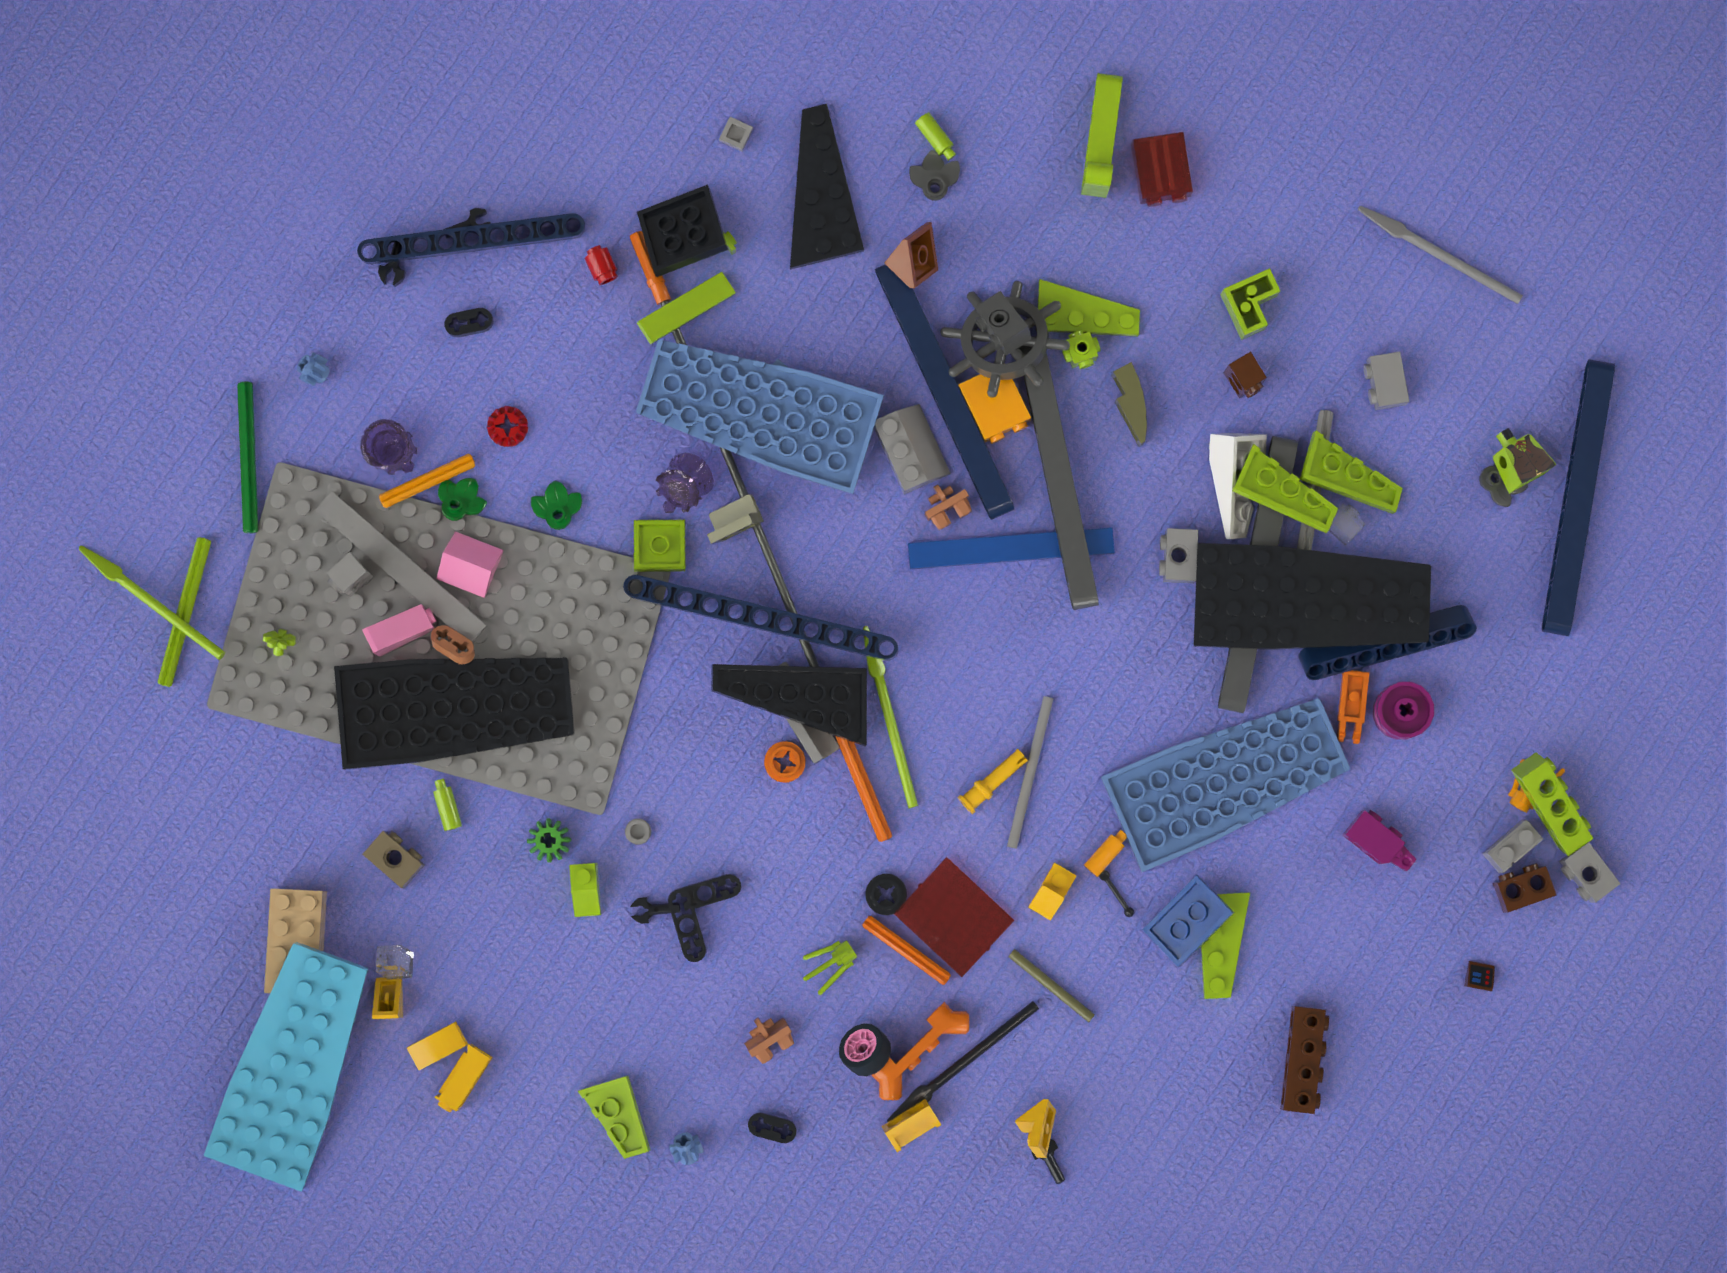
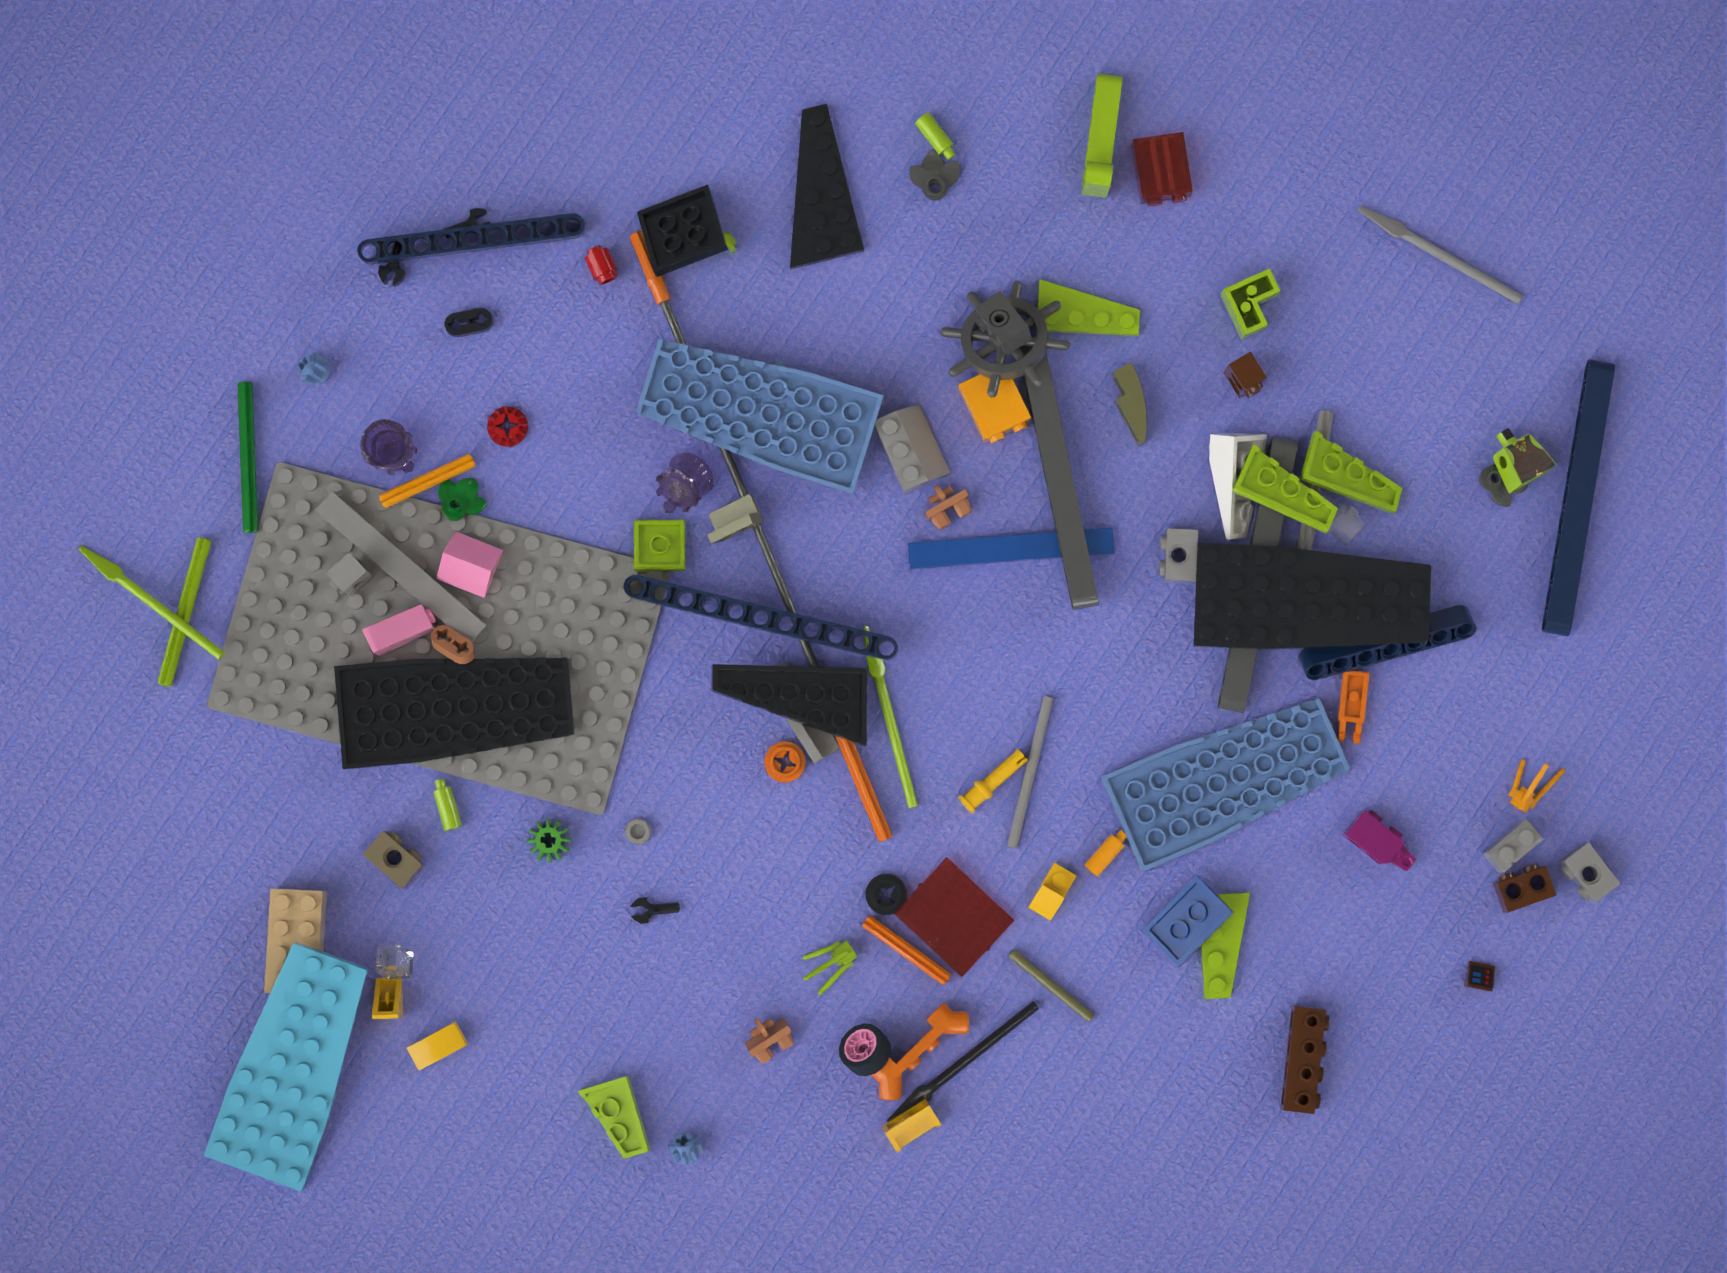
lime plant [263,629,296,656] -> none
yellow window [434,1044,493,1113] -> none
green plate [531,481,582,530] -> none
lime slope [569,863,601,917] -> none
lime tile [637,272,736,345] -> none
black beam [668,874,741,962] -> none
light grey plate [719,117,753,152] -> none
black beam [748,1112,796,1143] -> none
dark blue beam [874,264,1014,520] -> none
dark orange slope [885,222,938,288] -> none
yellow slope [1015,1099,1056,1158] -> none
black bar [1031,1138,1065,1184] -> none
lime brick [1062,330,1101,369] -> none
black hinge [1099,870,1134,917] -> none
light grey brick [1364,352,1409,411] -> none
magenta wheel [1373,682,1434,740] -> none
lime brick [1511,752,1593,856] -> none

